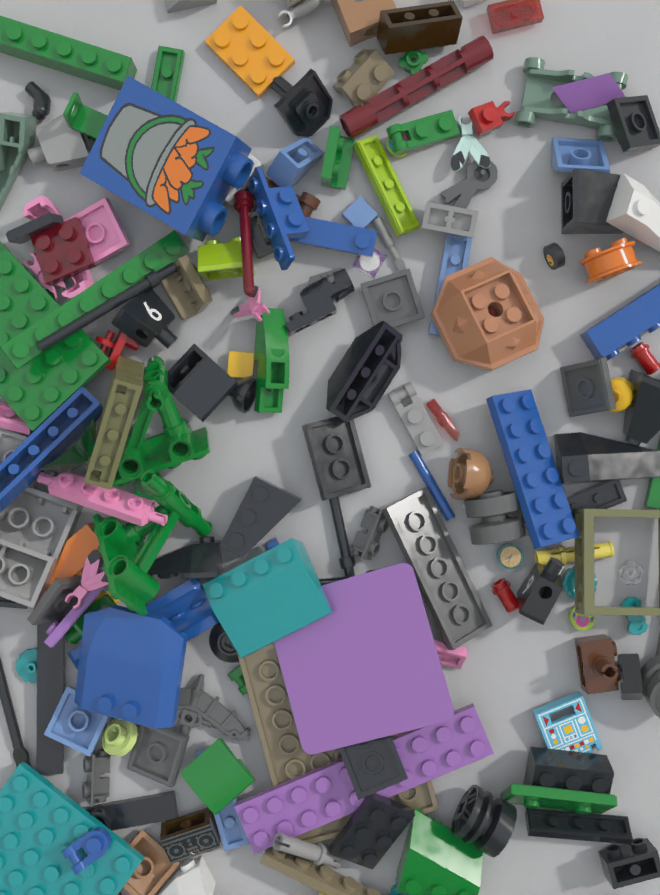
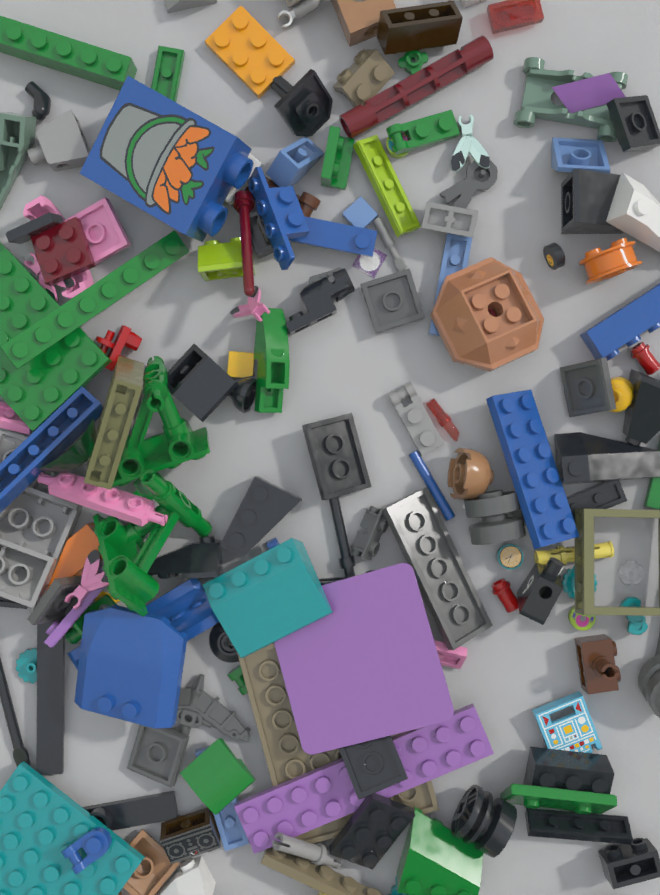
black bar [36,262,177,352] -> none
medium blue slope [44,686,109,757] -> none
green bracket [63,92,107,141] -> none
dark grey hinge [82,748,111,807] -> none
yellowish green plate [102,718,138,757] -> none
black torso [111,288,178,349] -> none
dark tan bracket [161,255,213,320] -> none
black wedge [326,321,403,423] -> none
red plate [468,101,515,136] -> none
black piece [617,653,643,700] -> none

